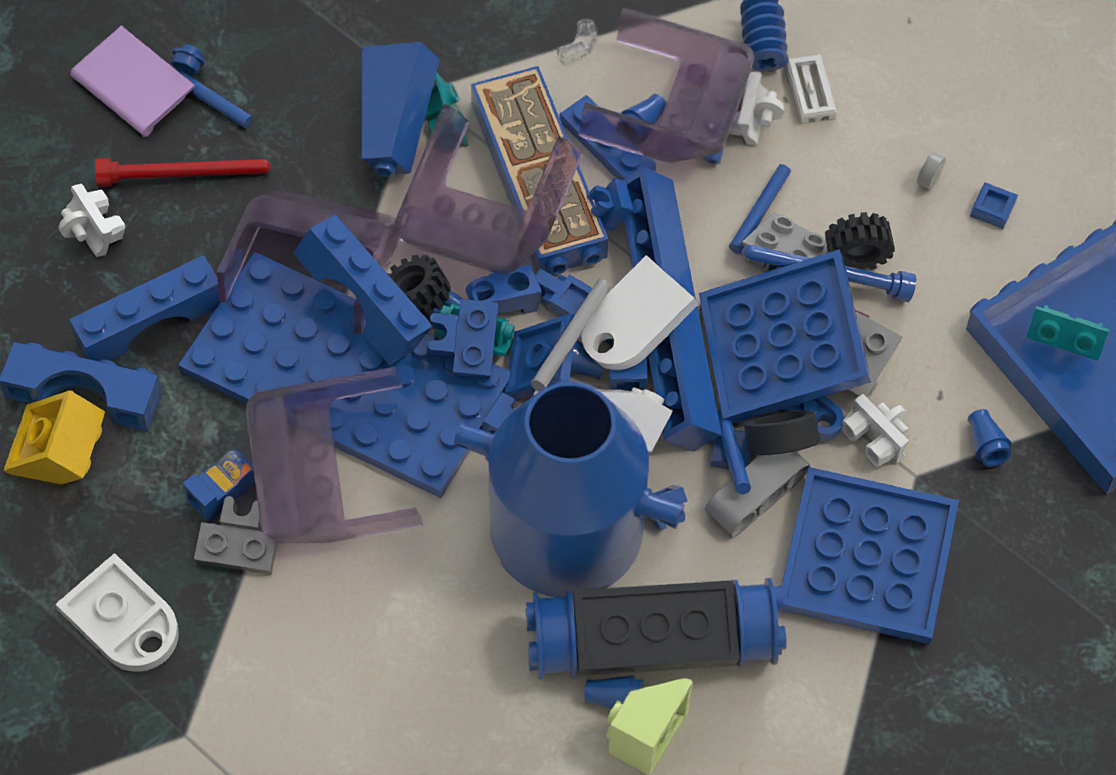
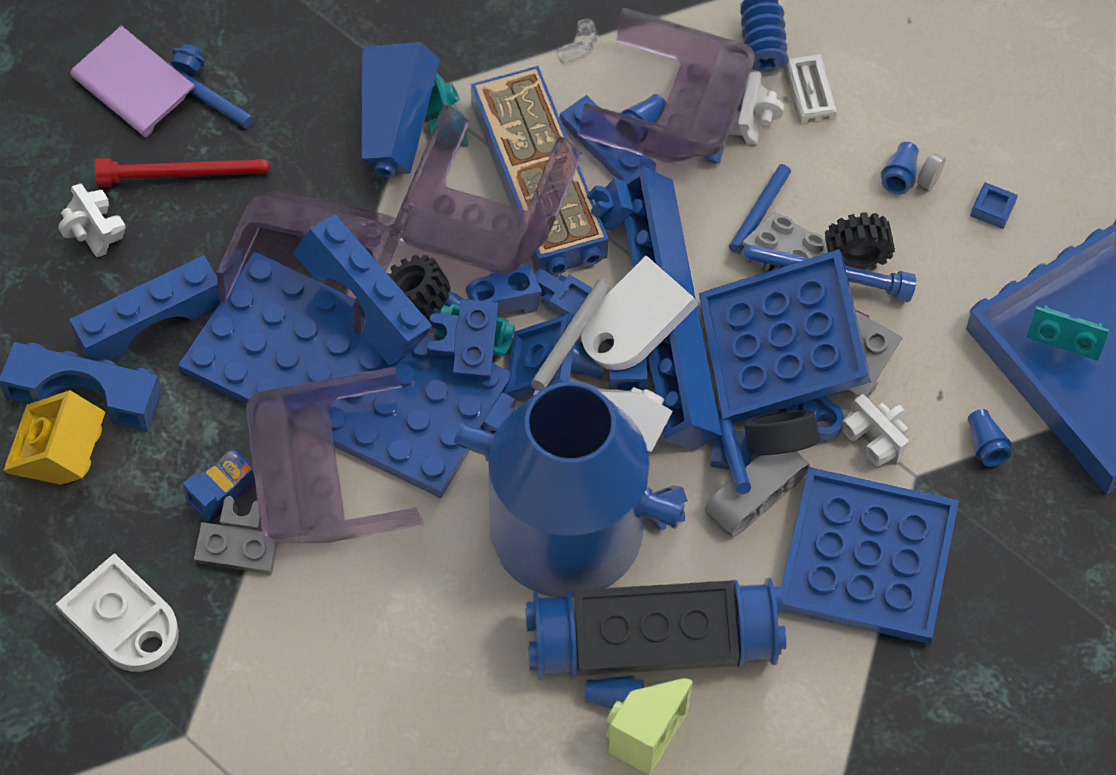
none -> blue cone [881,142,919,194]

